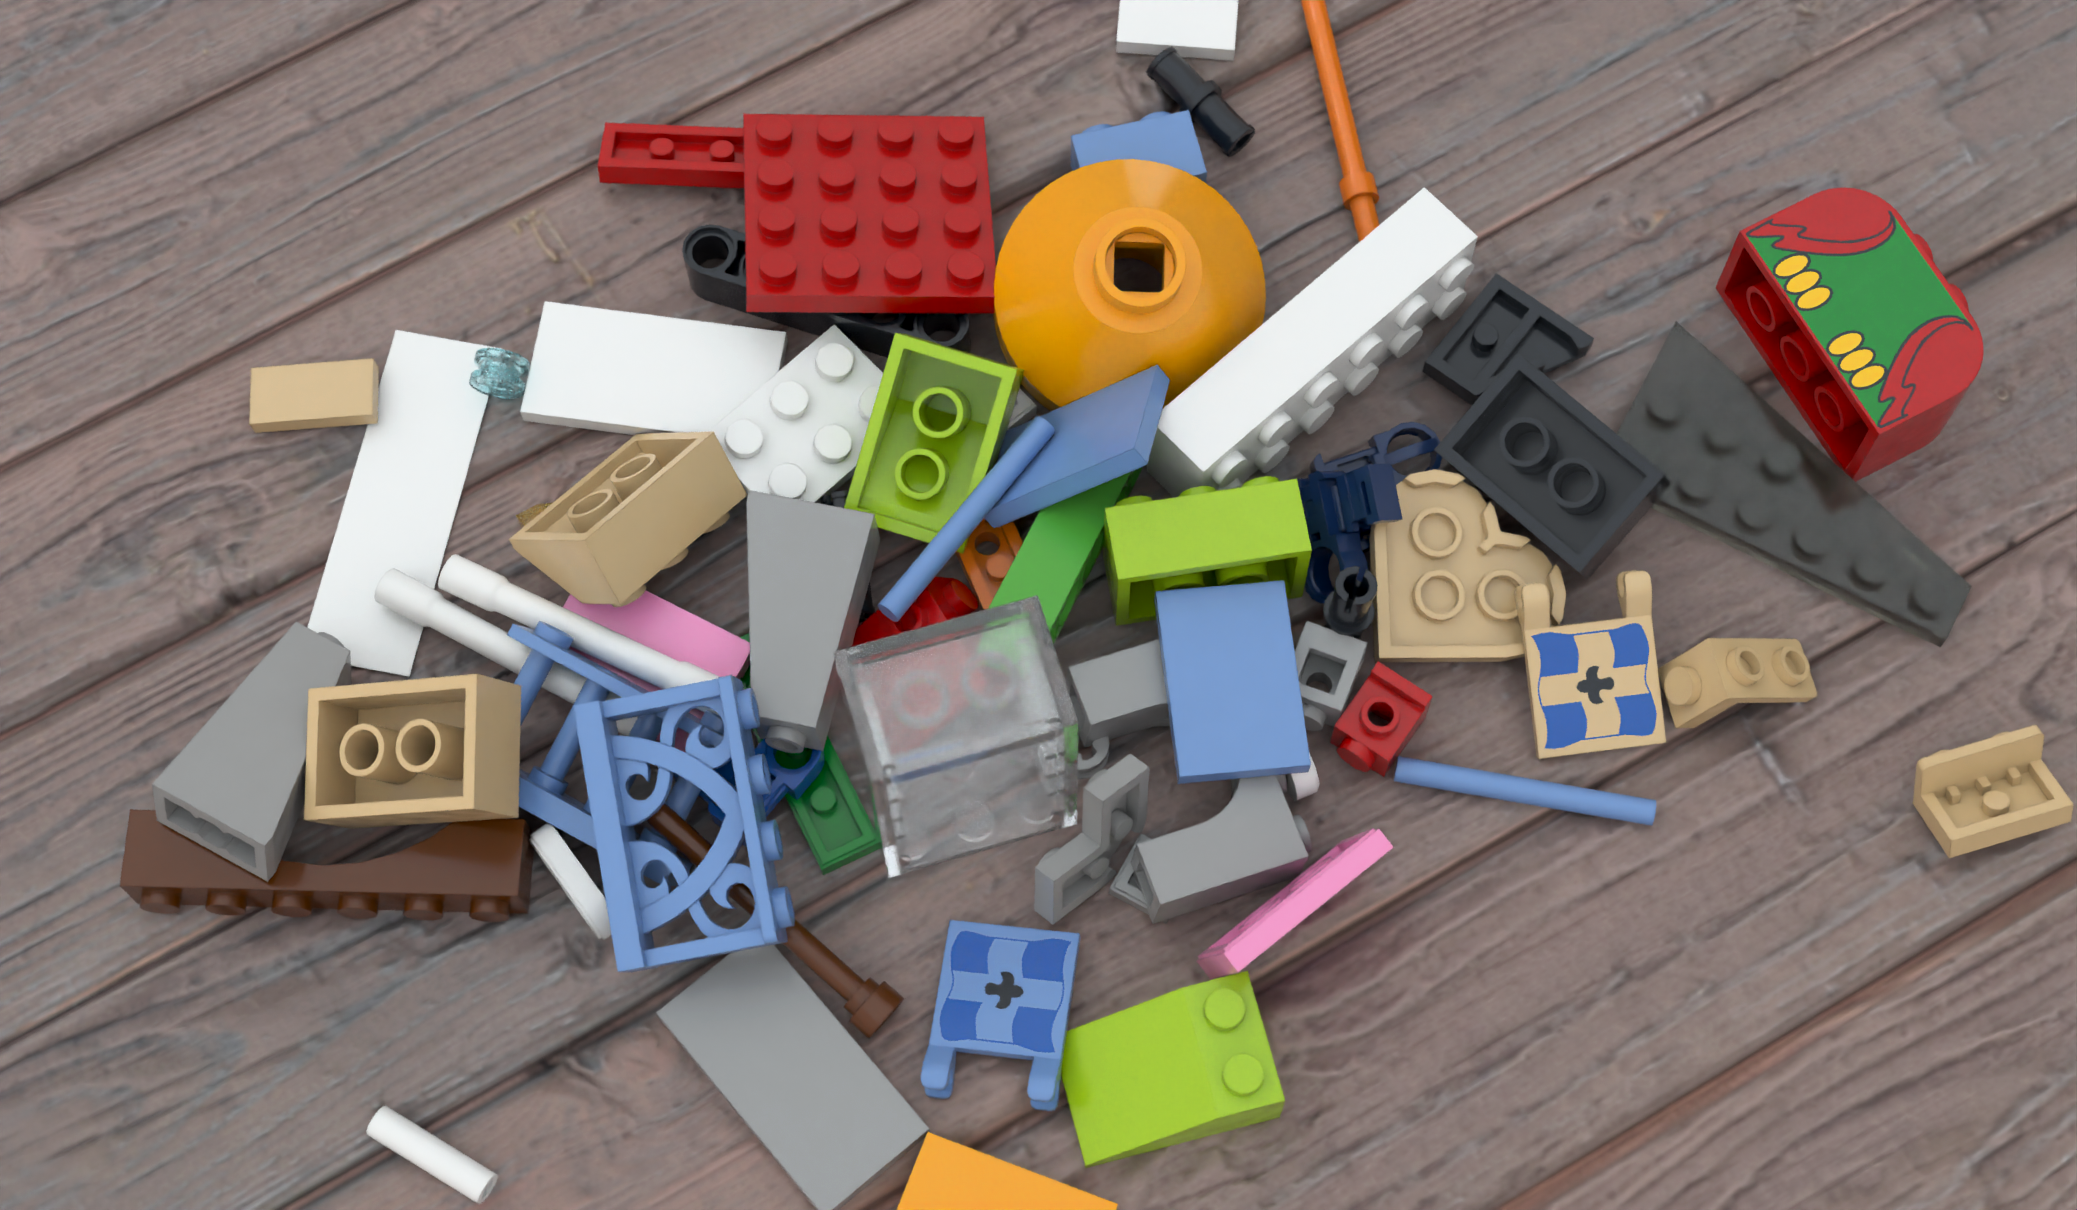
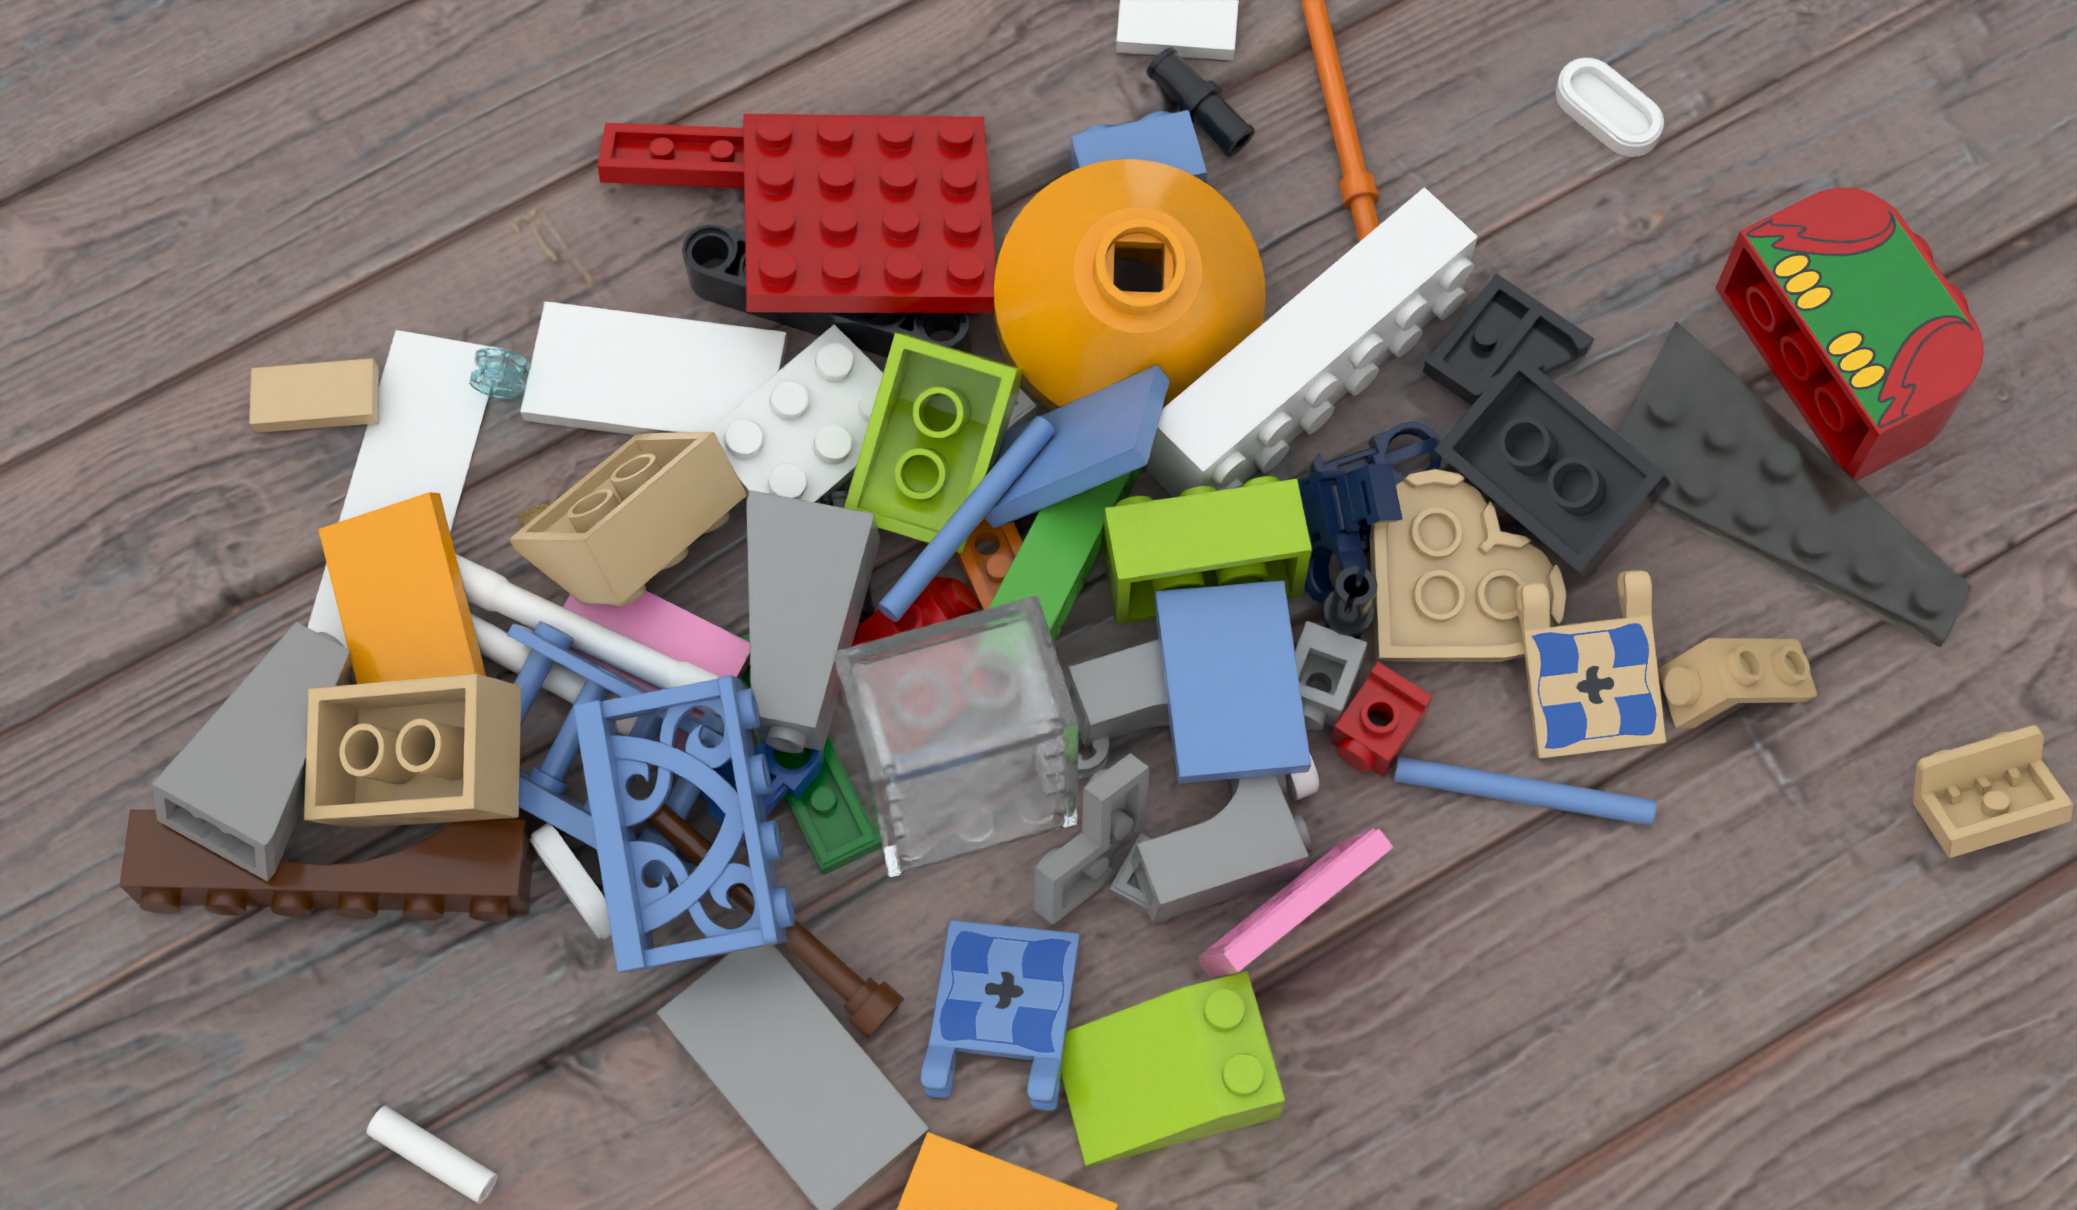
none -> light orange tile [318,492,486,684]
none -> white tile [1555,58,1664,157]

